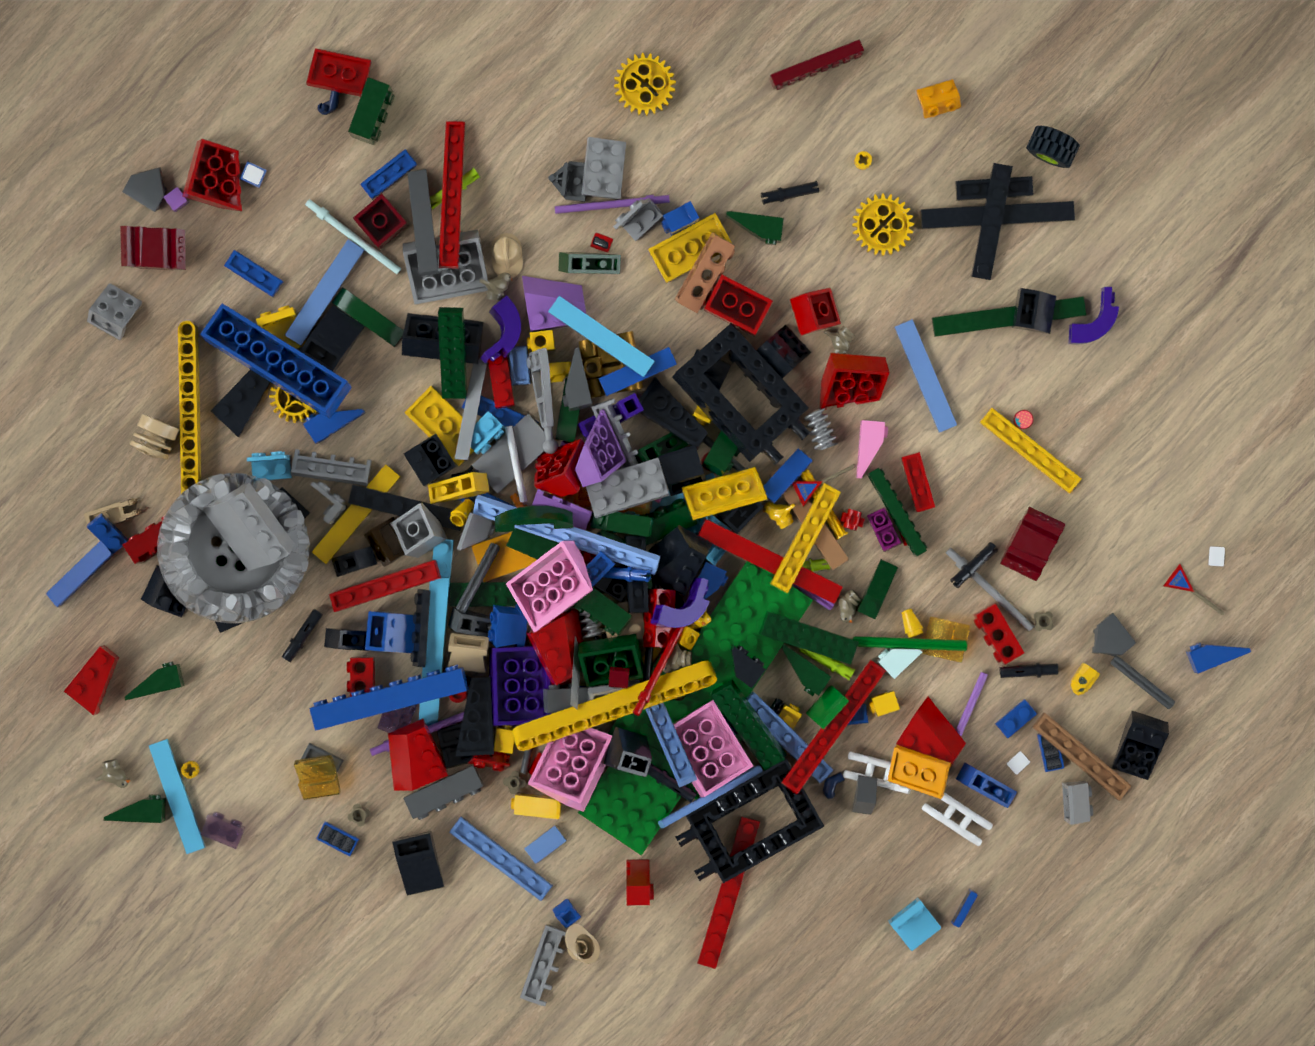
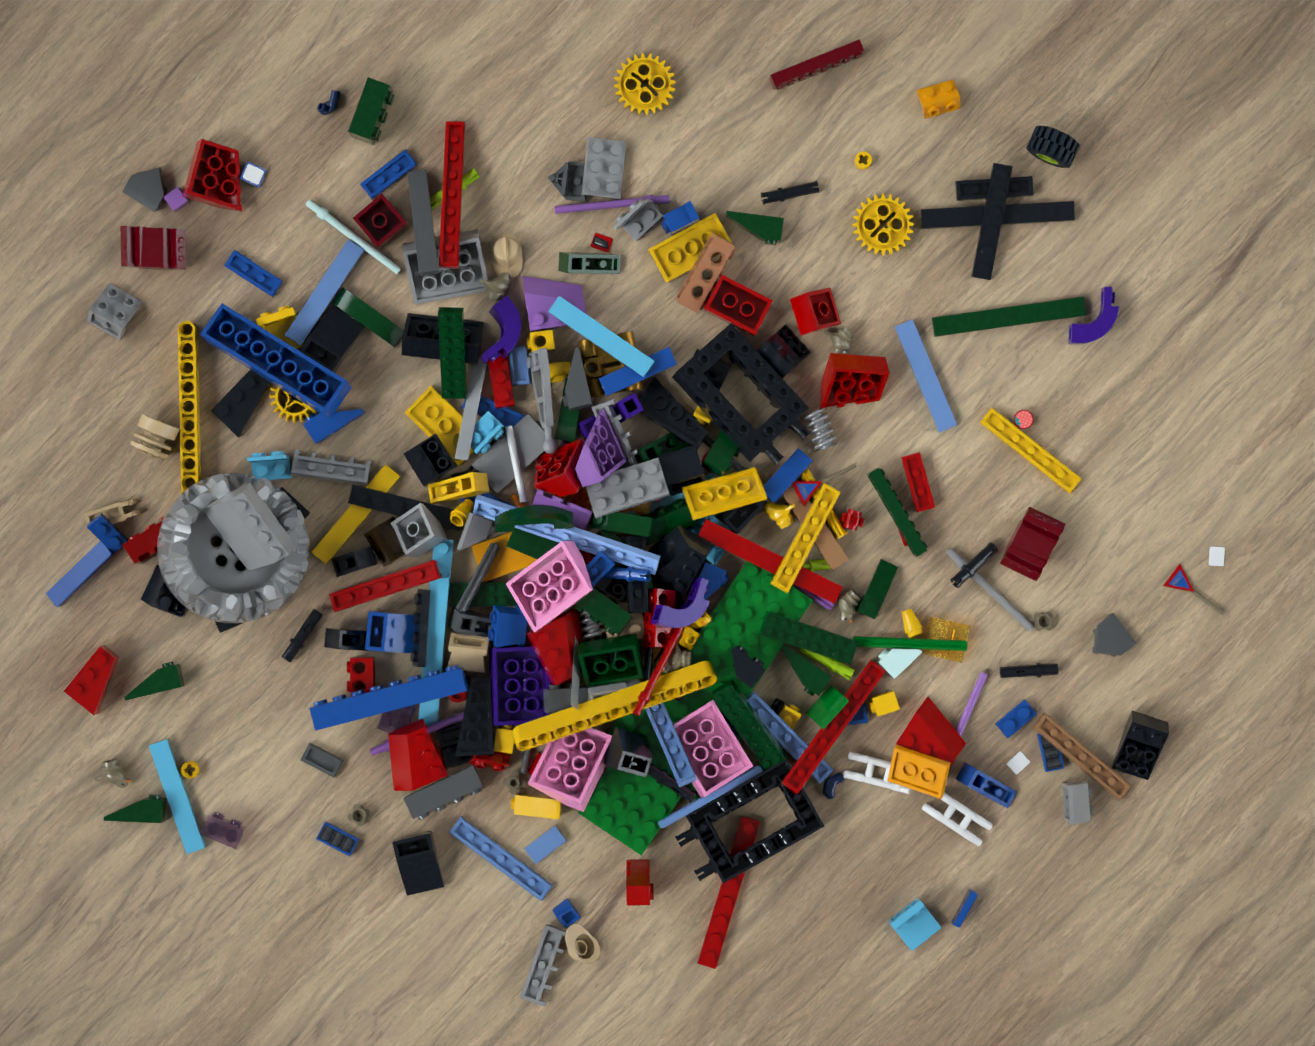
clear yellow slope [294,755,341,800] -> none
red tile [306,48,372,97] -> none
light grey bracket [311,481,348,524] -> none
dark red tile [609,667,630,688] -> none
dark grey slope [852,775,877,815] -> none
bright pink slope [856,420,888,479] -> none
magenta slope [867,508,901,552] -> none
red brick [973,603,1024,665] -> none
black slope [1012,288,1056,334] -> none
yellow rock [1070,663,1100,695] -> none
dark grey axle [1110,656,1175,709] -> none
blue slope [1186,643,1251,674] -> none

